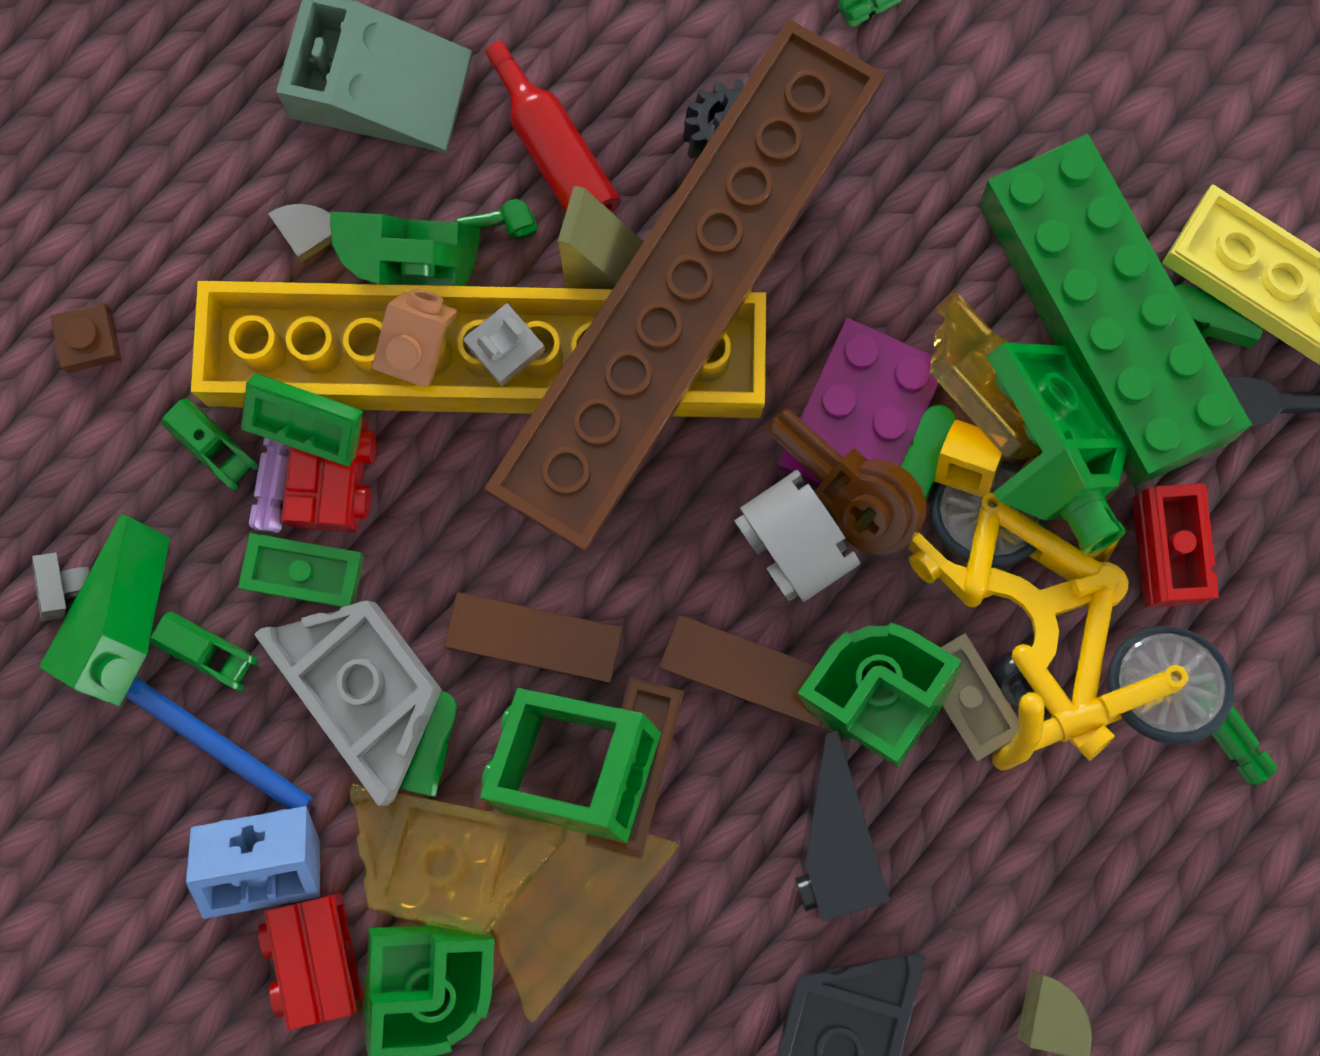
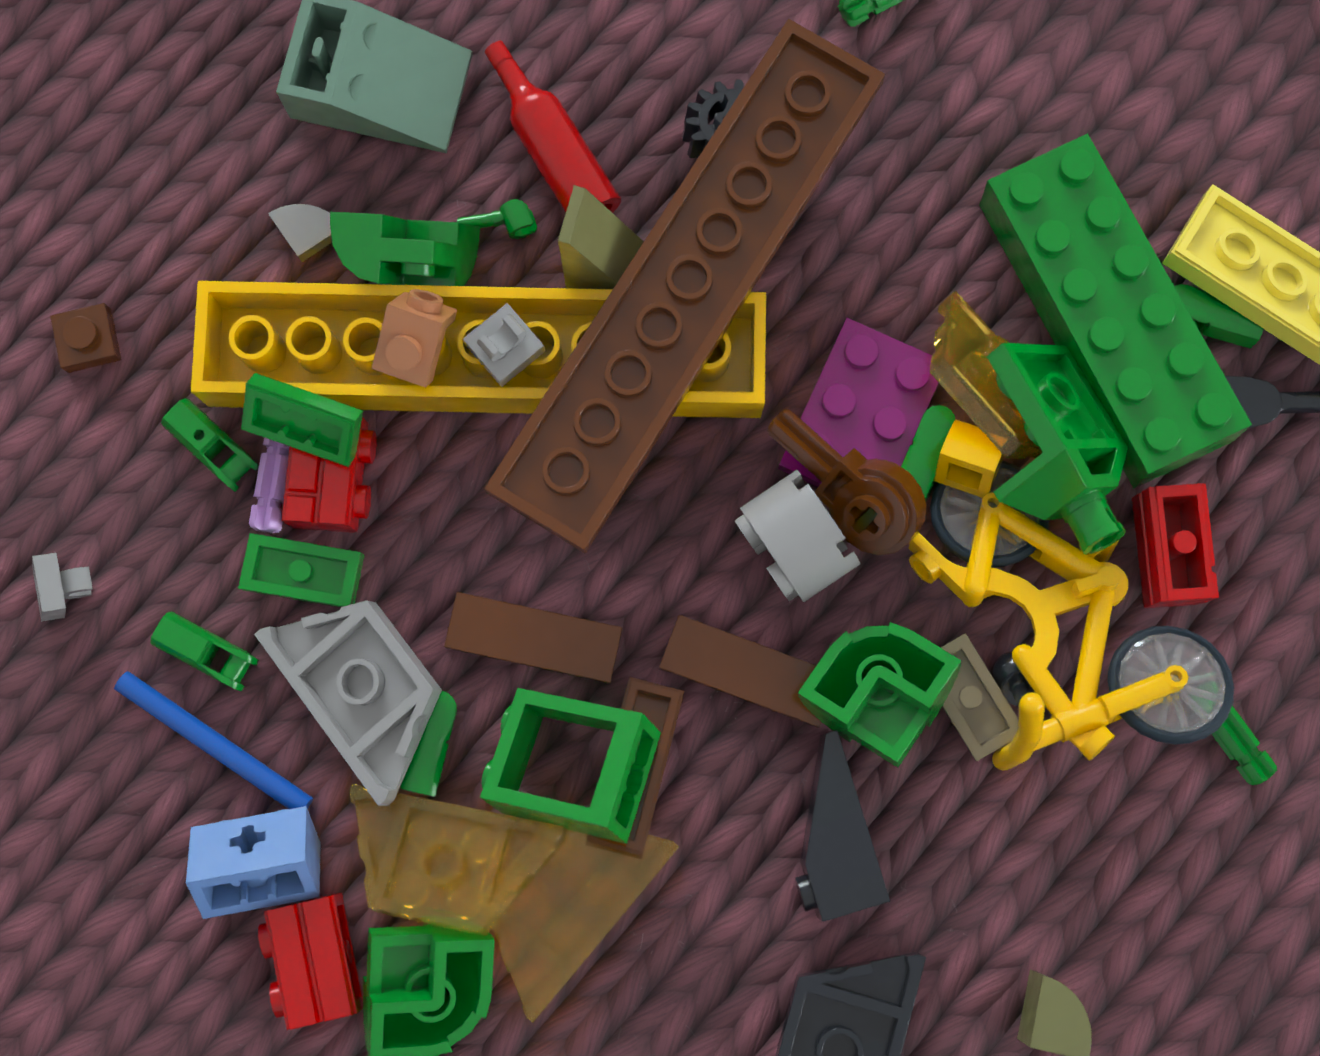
green slope [39,513,170,707] -> none

